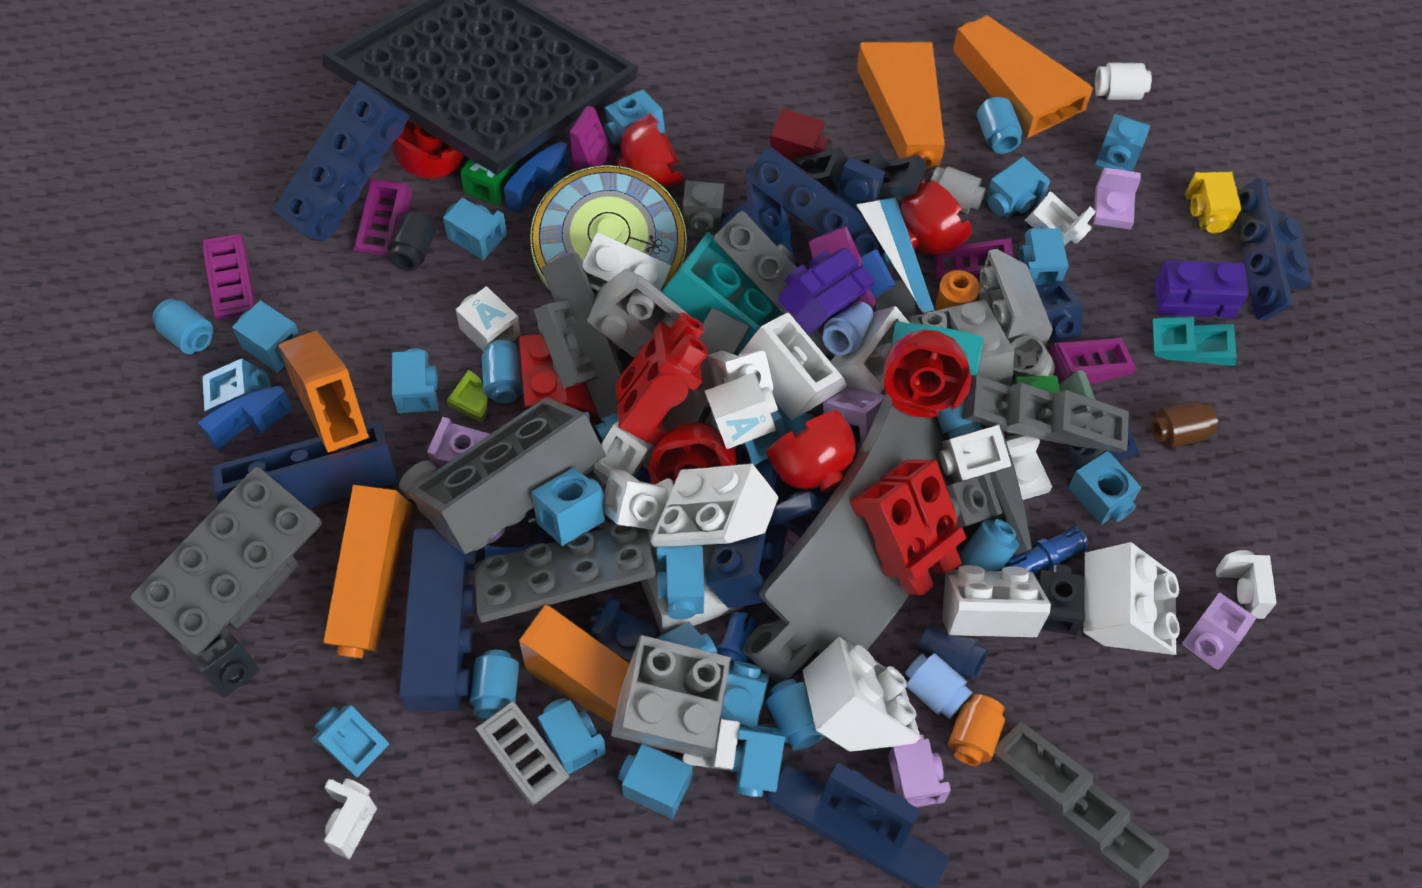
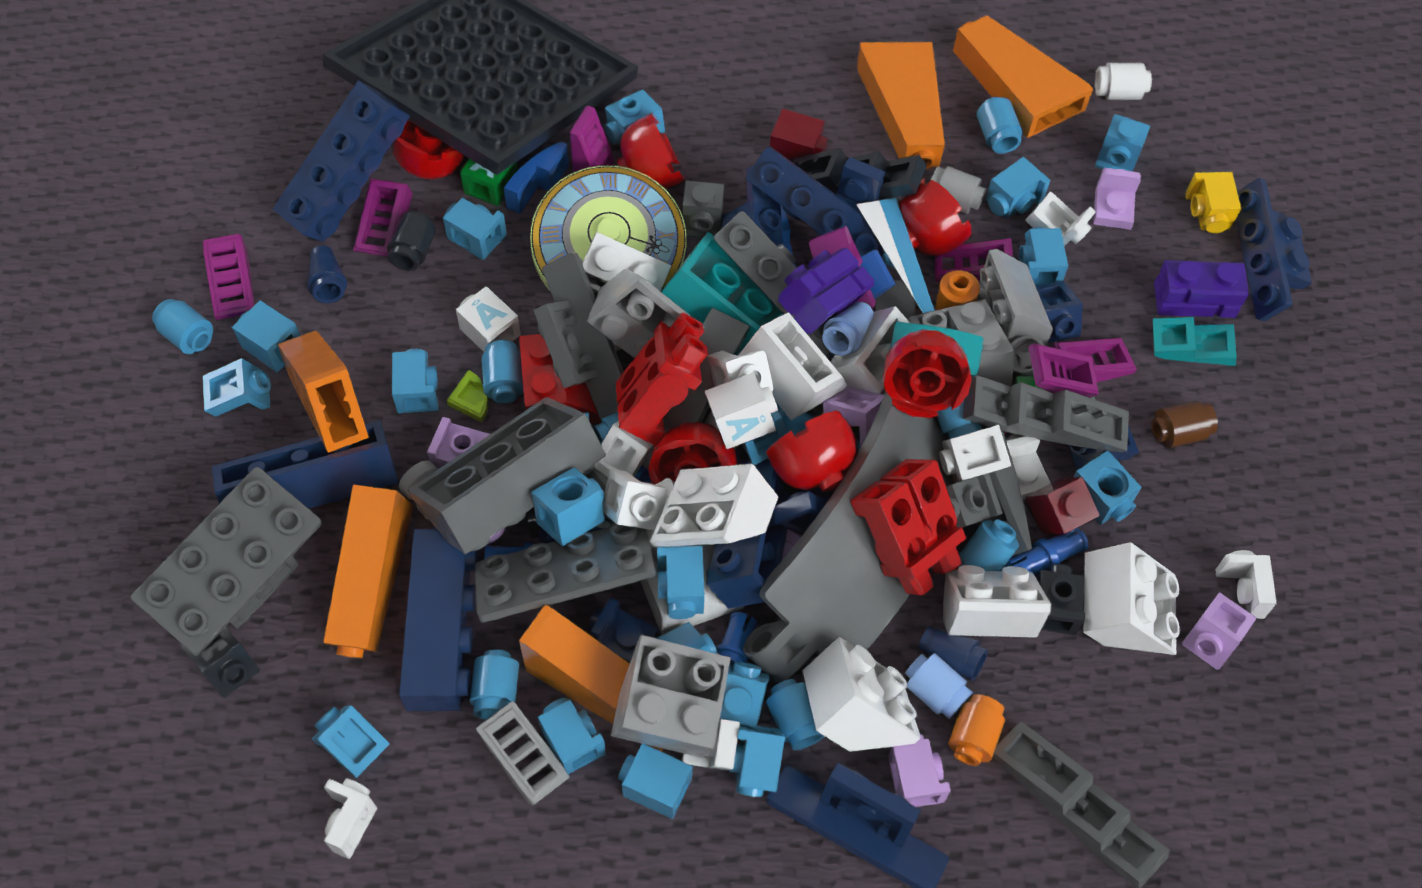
blue slope [198,386,293,451] -> none
none -> dark blue cone [307,246,347,303]
none -> dark red brick [1025,477,1100,535]
none -> magenta slope [1028,344,1099,398]

